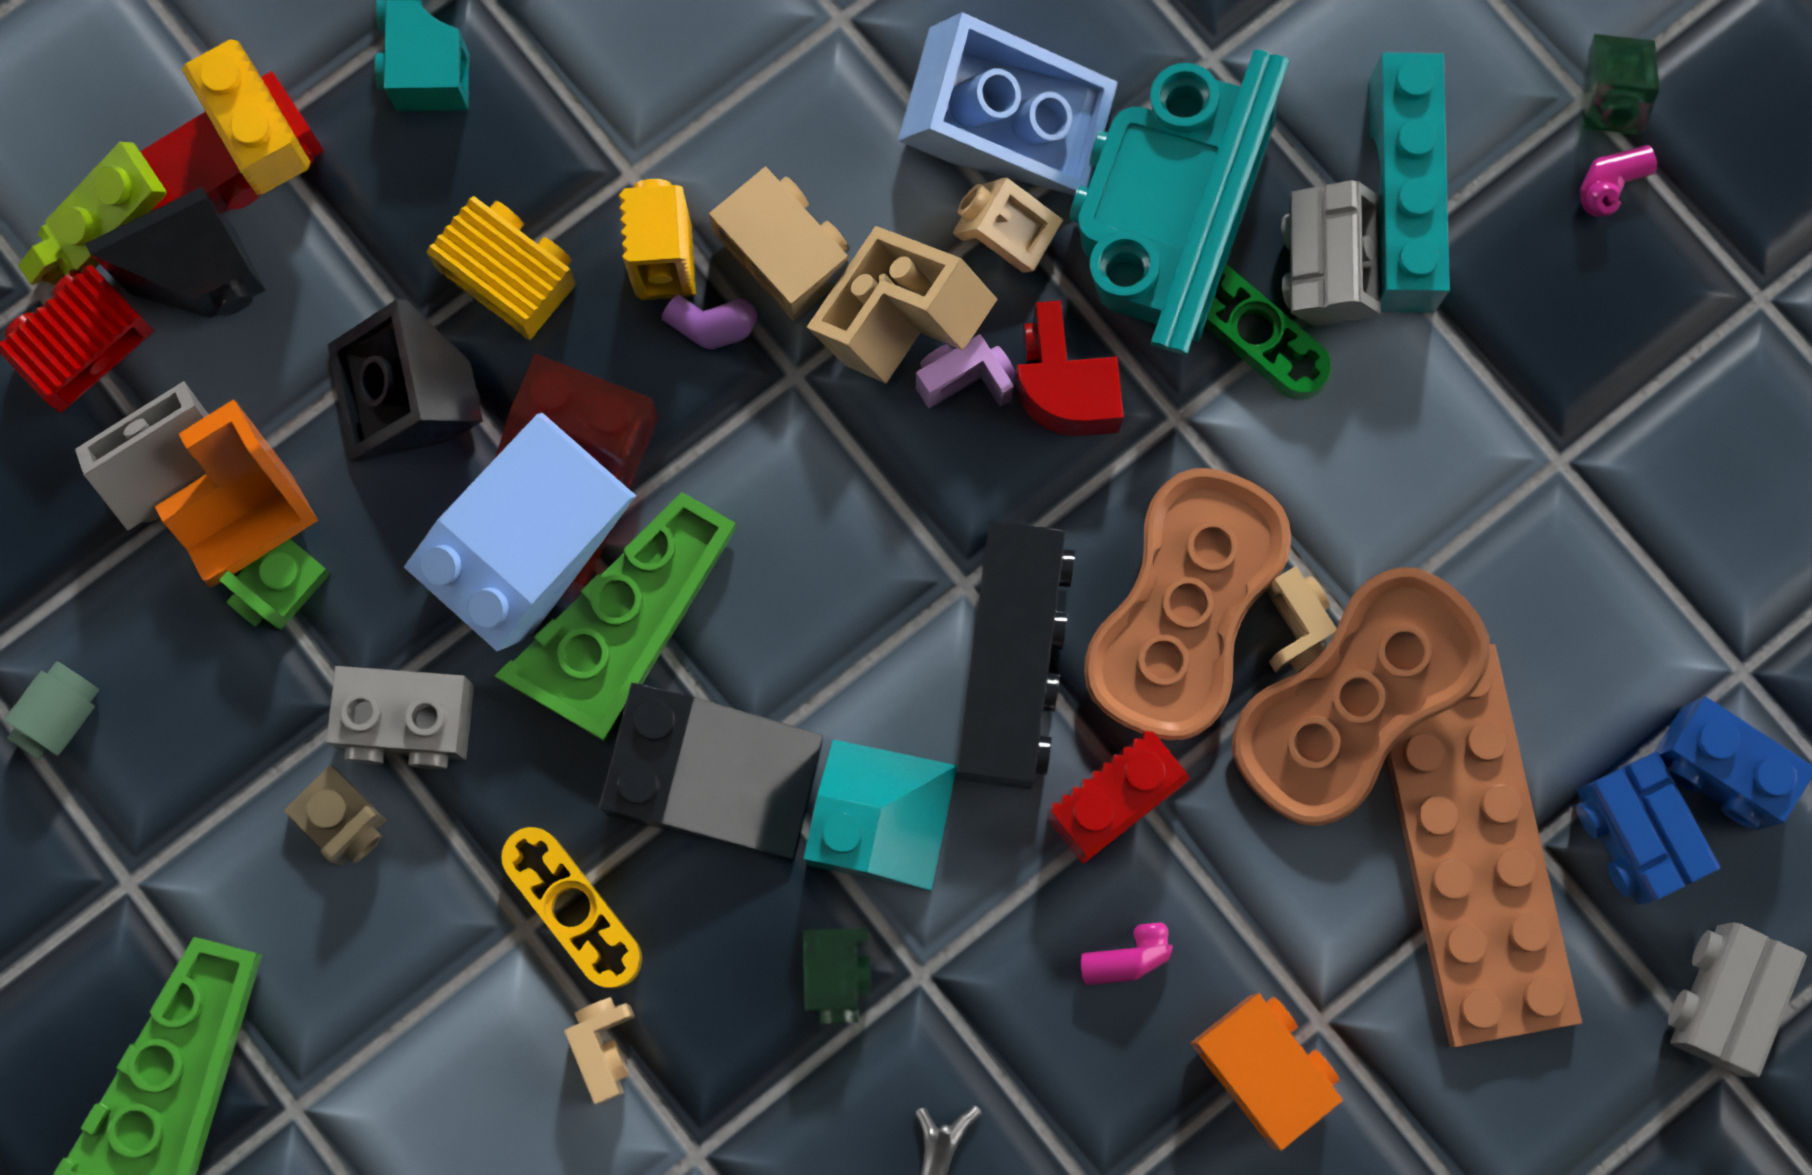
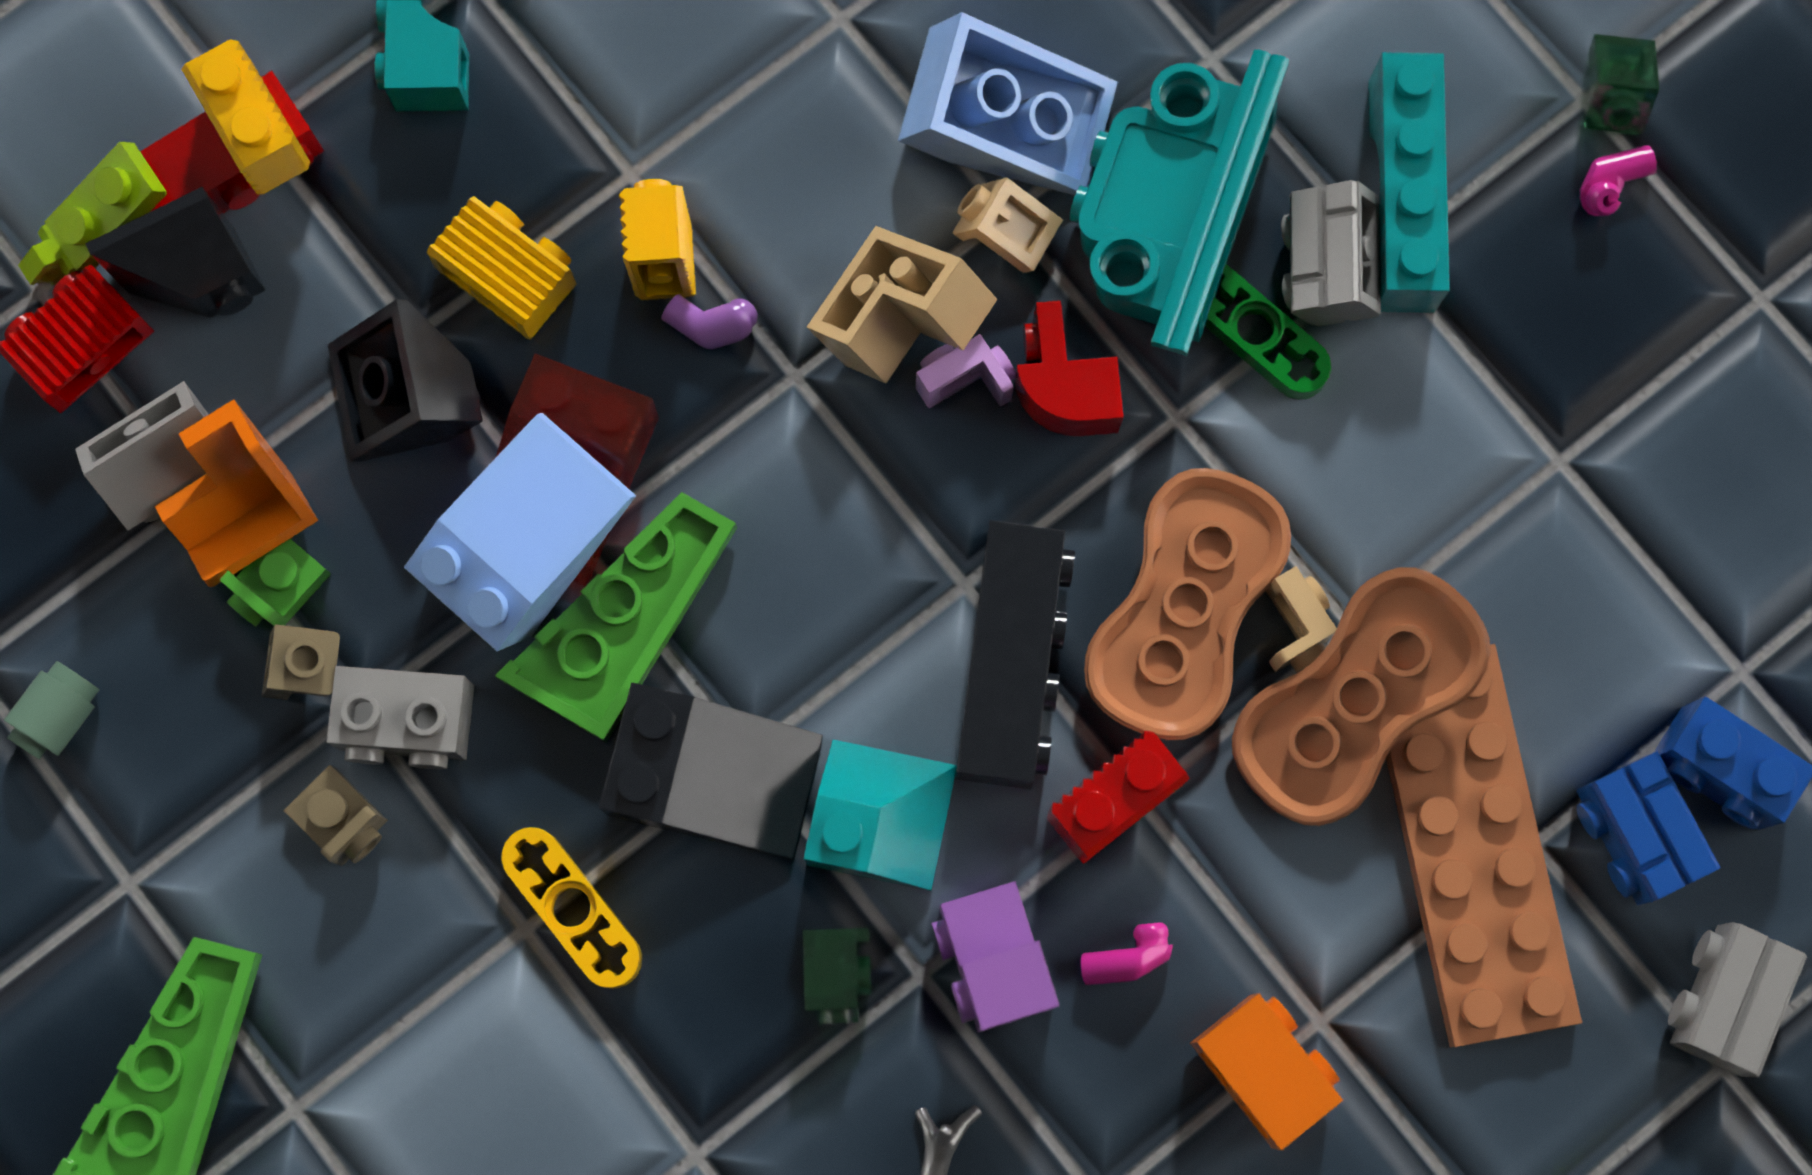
tan bracket [564,997,635,1104] -> none
tan brick [709,166,850,322] -> none
none -> dark tan bracket [262,624,340,700]
none -> medium lavender brick [931,881,1059,1033]

